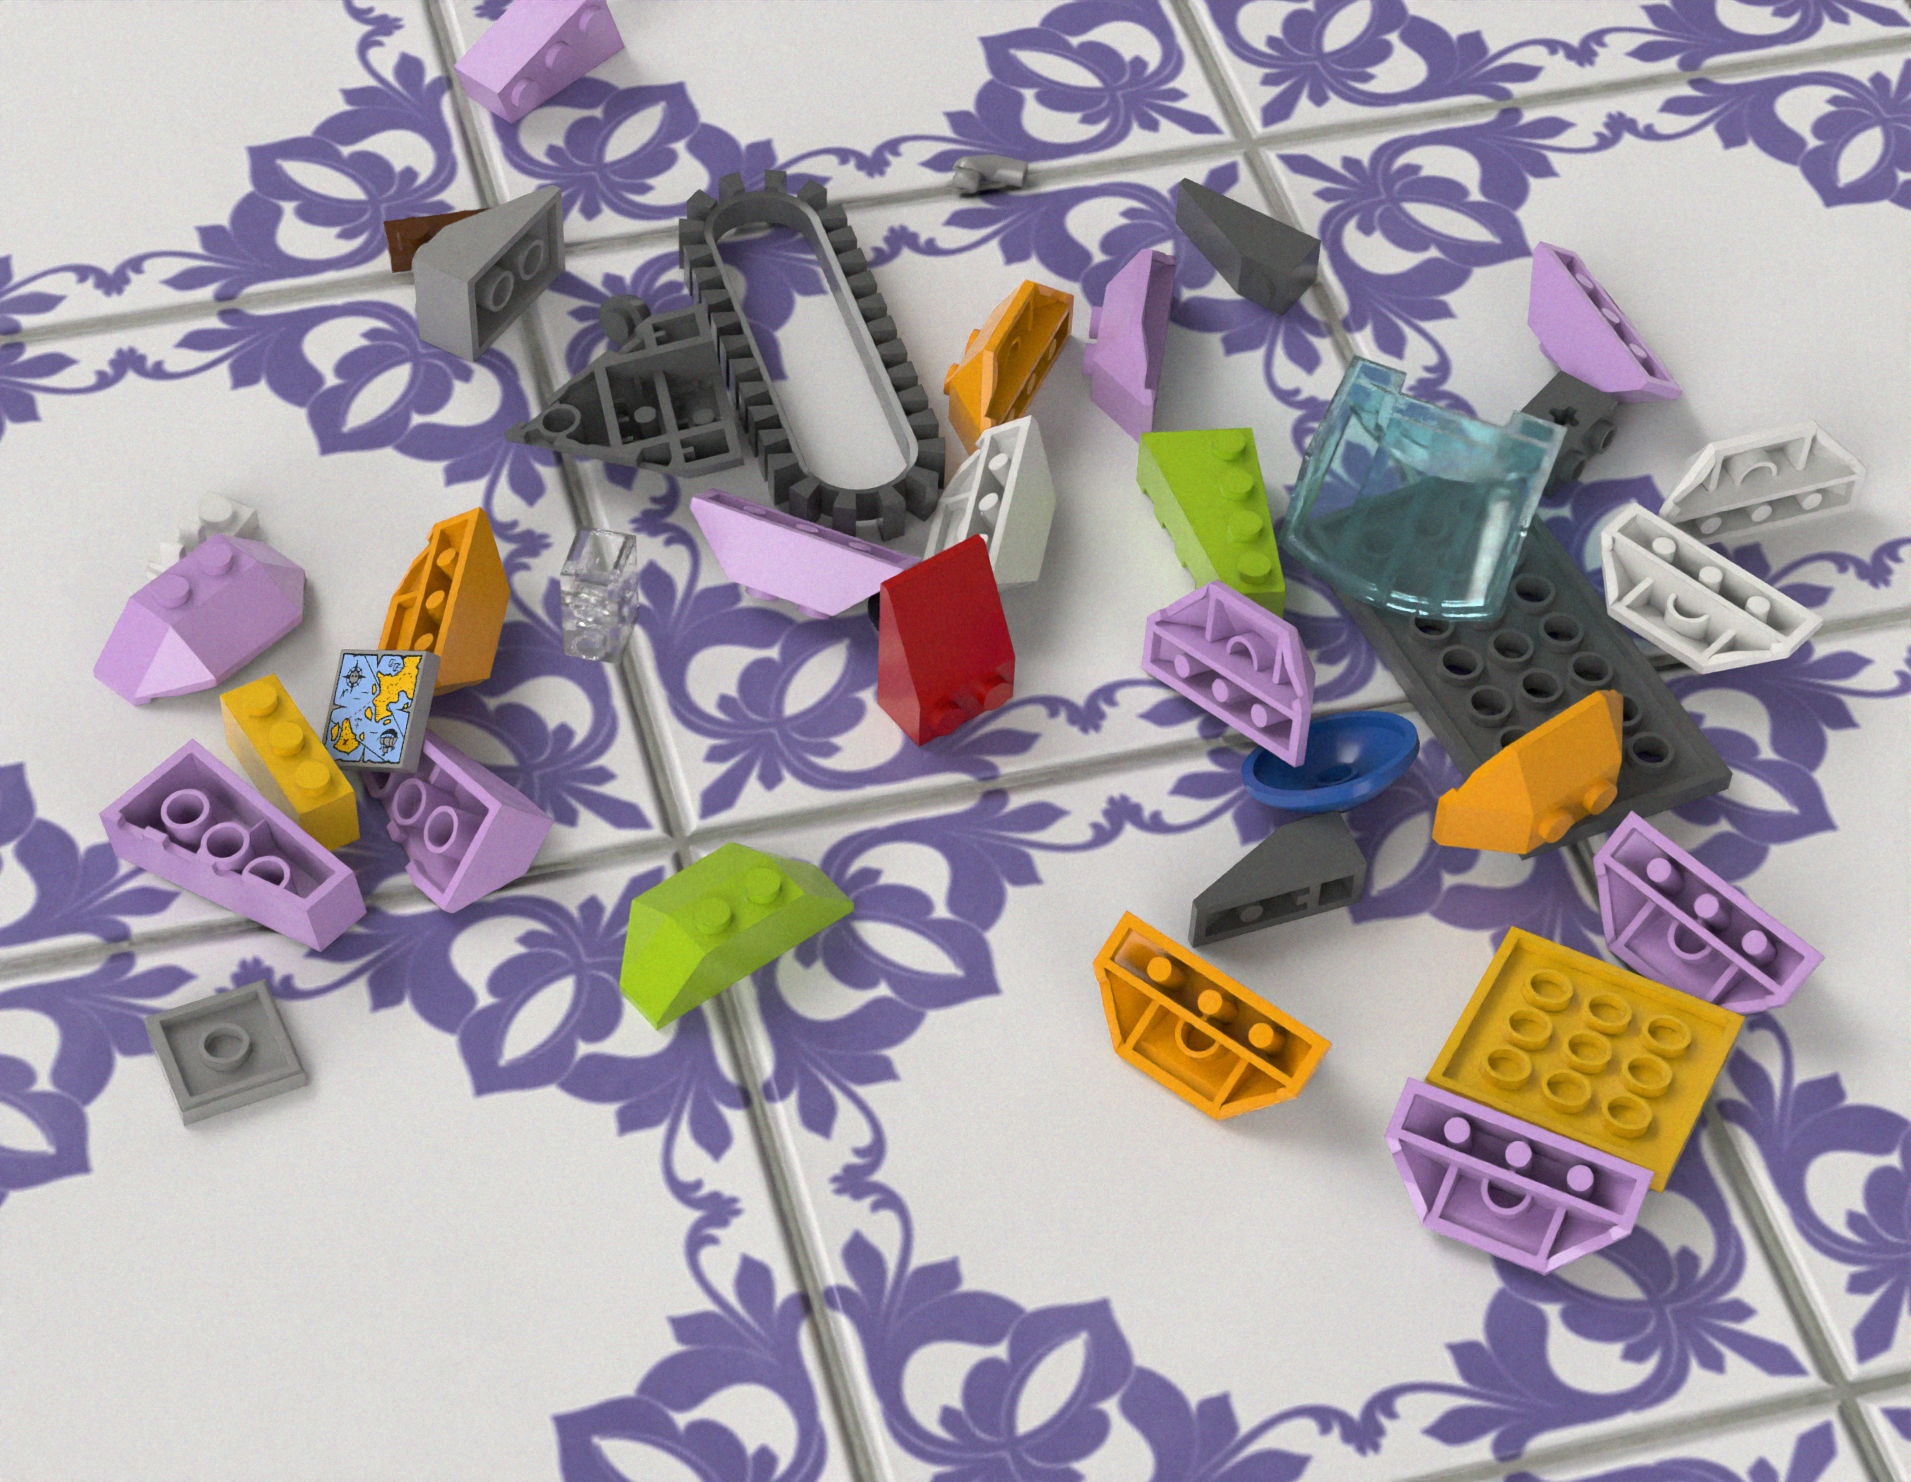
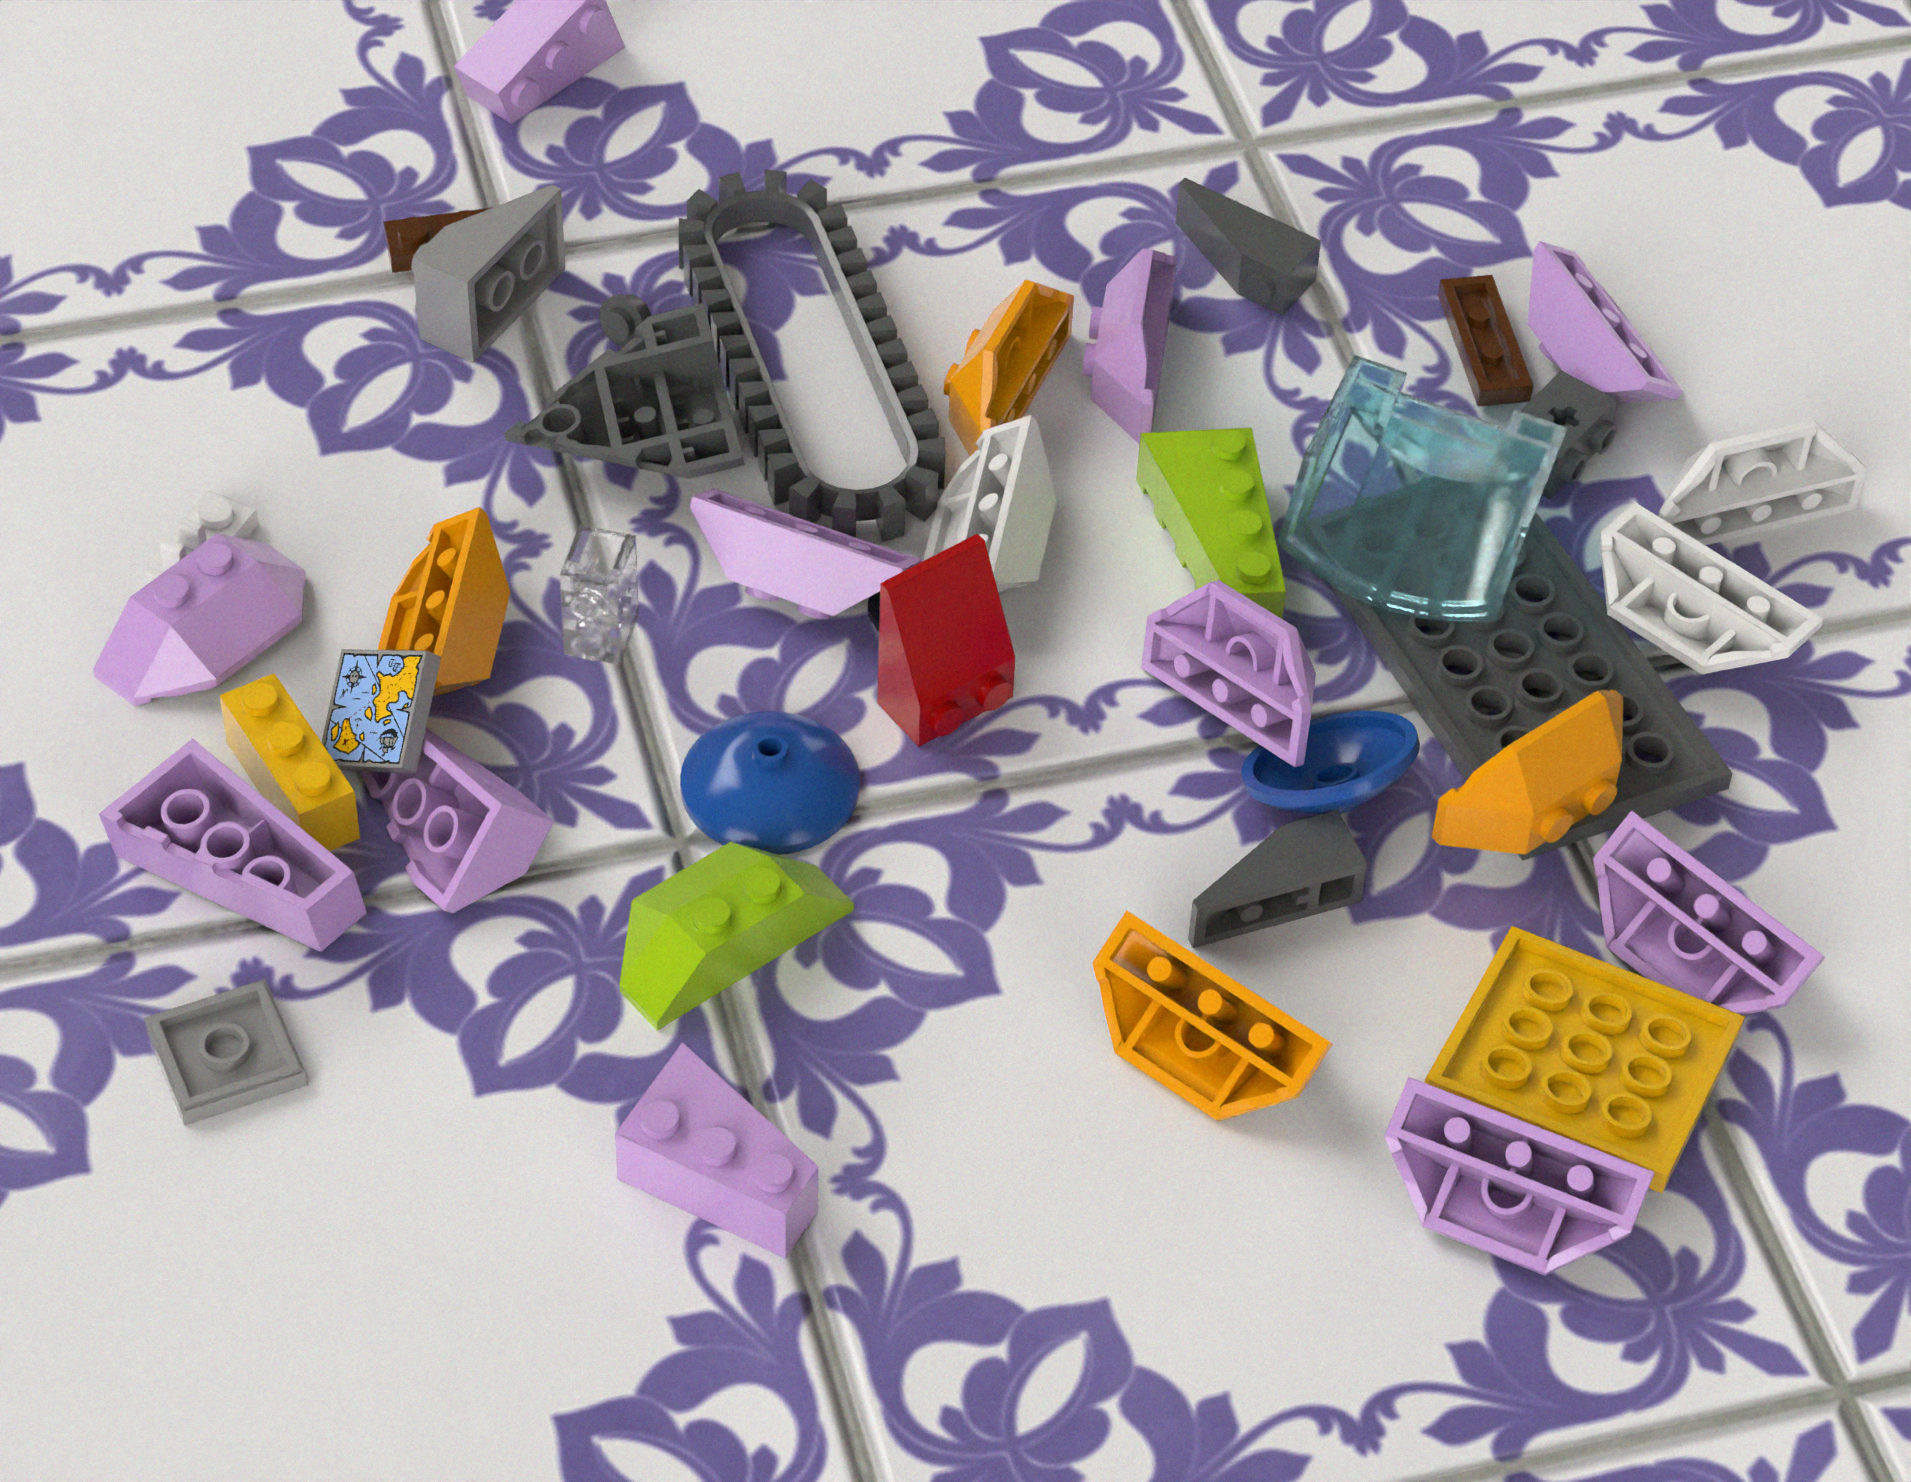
light grey arm [952,154,1029,193] -> none
none -> lavender wedge [615,1042,819,1259]
none -> blue dish [680,711,860,855]
none -> reddish brown plate [1438,275,1533,407]

